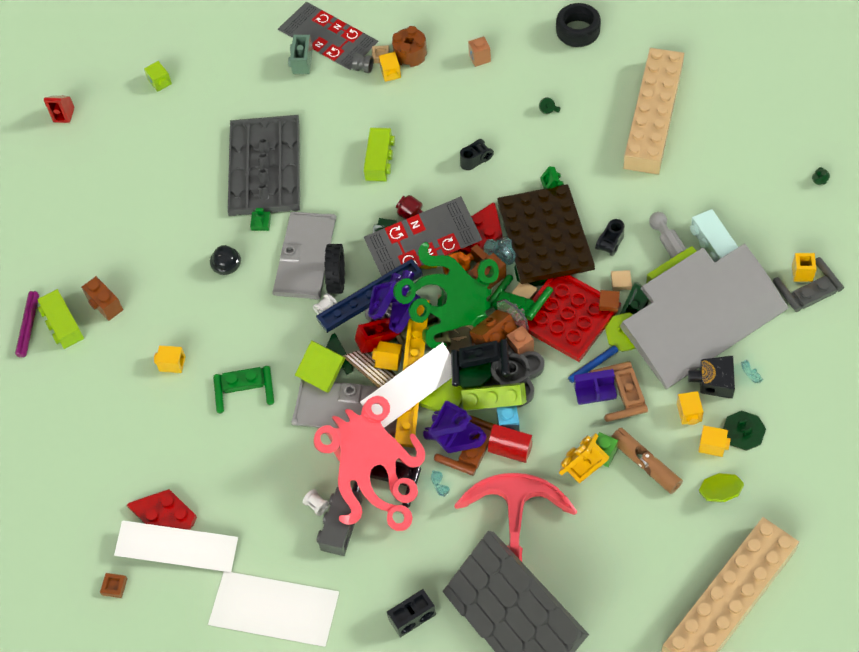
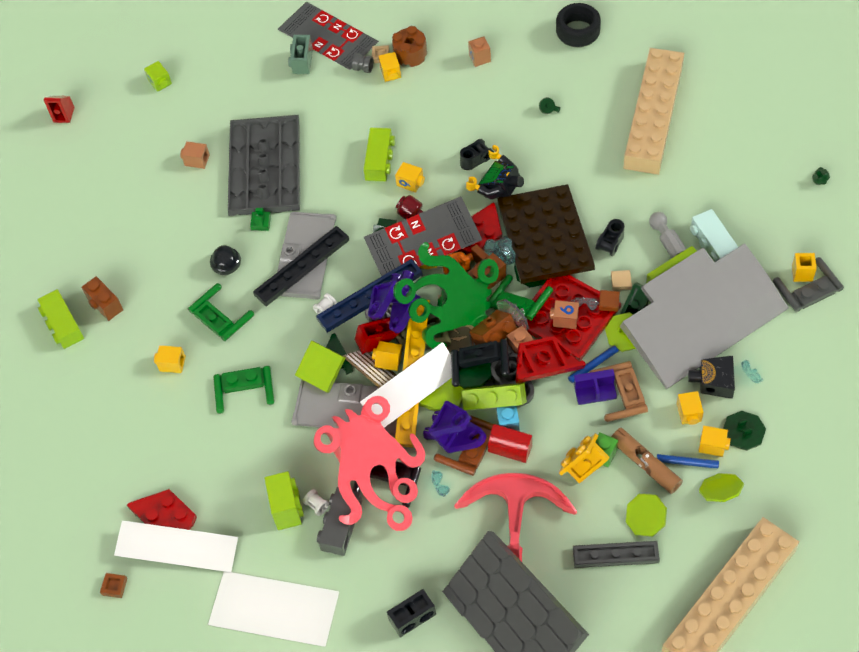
magenta axle [15,291,39,358] -> none
black tyre [324,244,345,294] -> none
tan tile [512,283,538,300] -> none
green tile [540,166,564,189] -> none
none -> nougat brick [180,141,210,169]
none -> green plate [188,283,254,341]
none -> black plate [253,226,349,307]
none -> lime brick [264,471,304,530]
none -> yellow brick [395,162,425,192]
none -> torso [466,145,524,199]
none -> red wing [516,336,586,384]
none -> nougat brick [550,300,579,329]
none -> clear light blue piece [571,297,599,310]
none -> dark grey tile [573,541,660,568]
none -> lime piece [625,493,667,537]
none -> blue piece [657,454,719,469]

